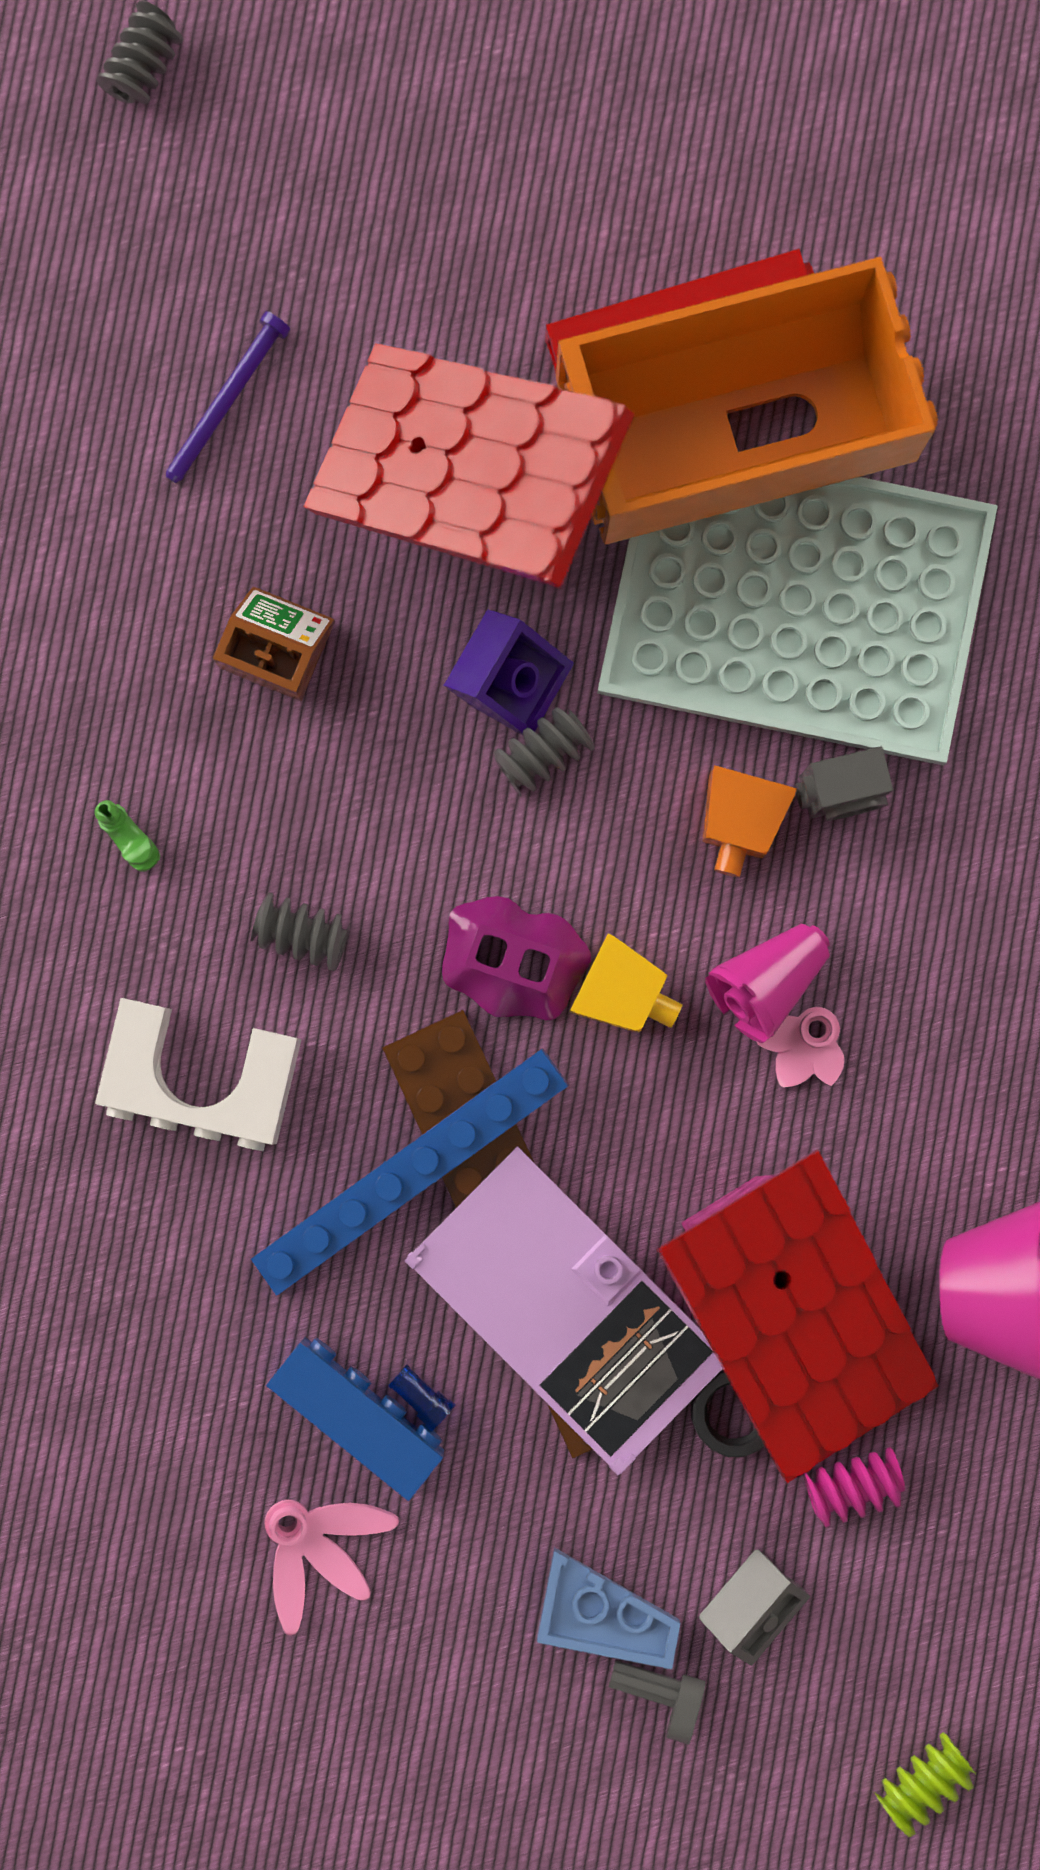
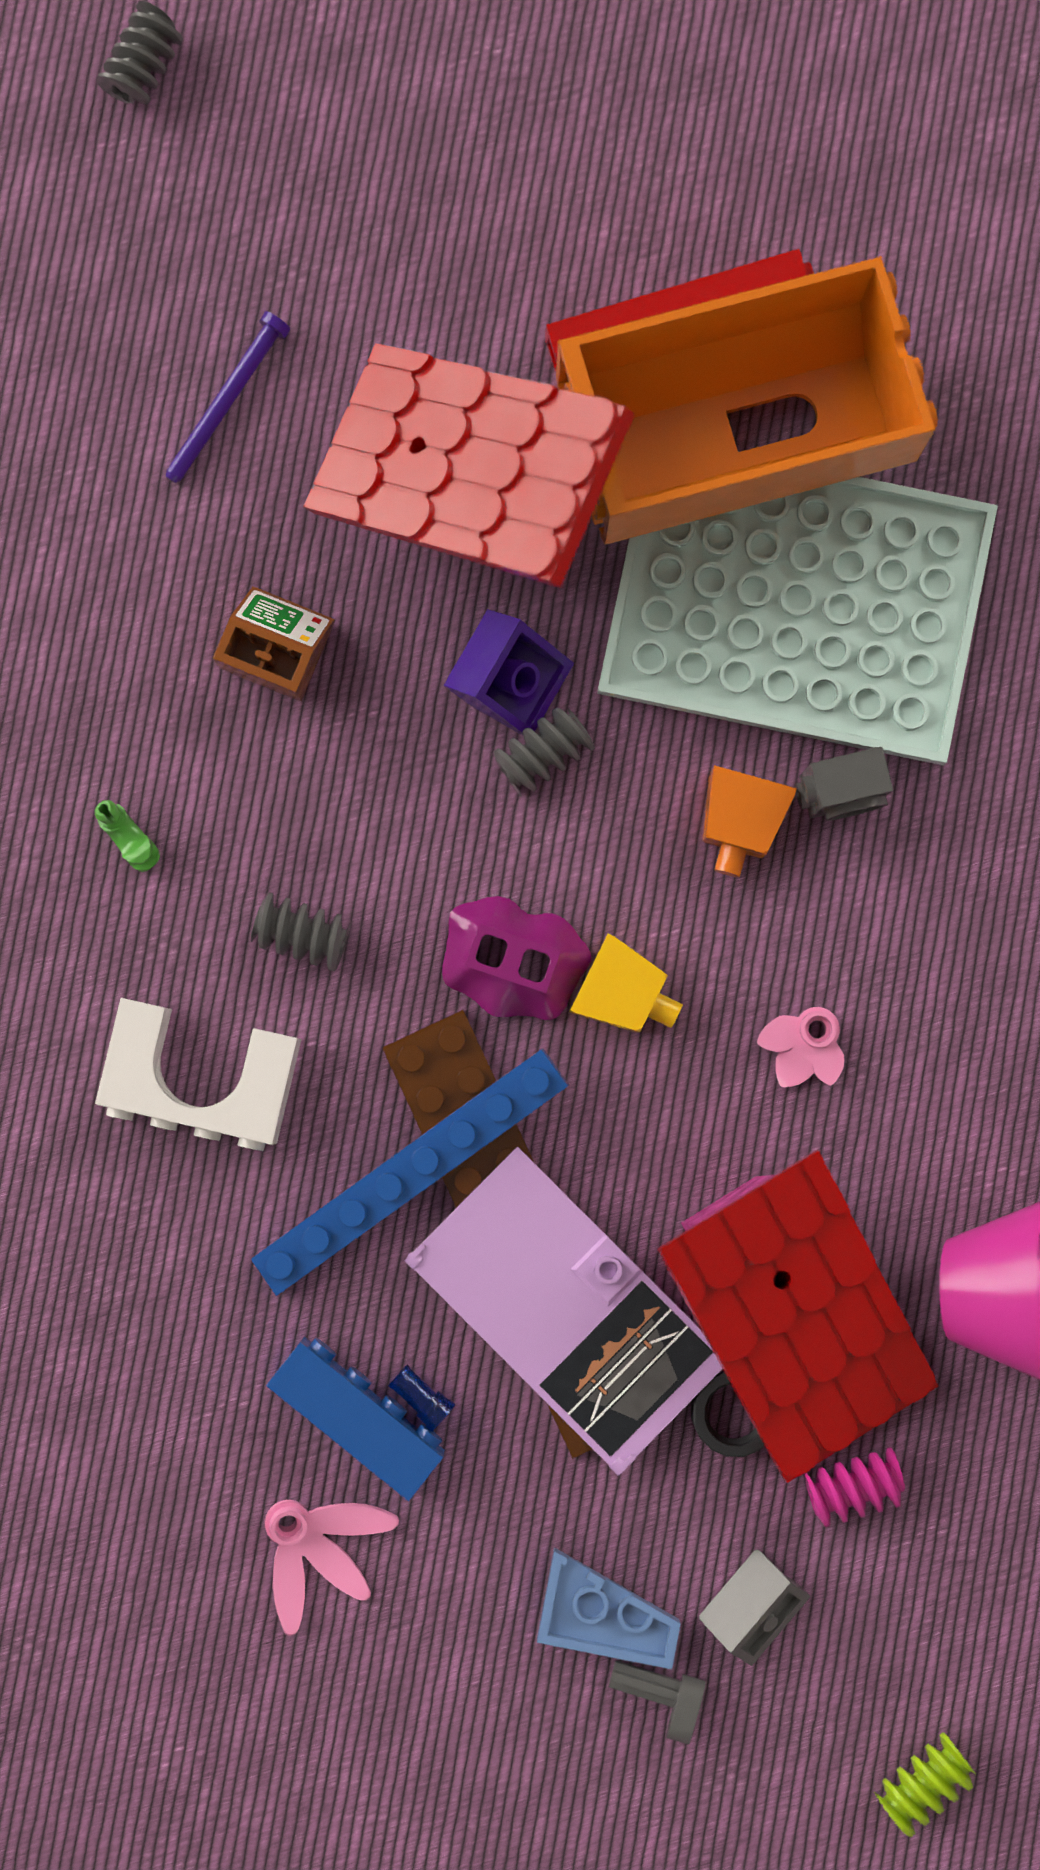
dark pink cone [705,924,830,1043] -> none

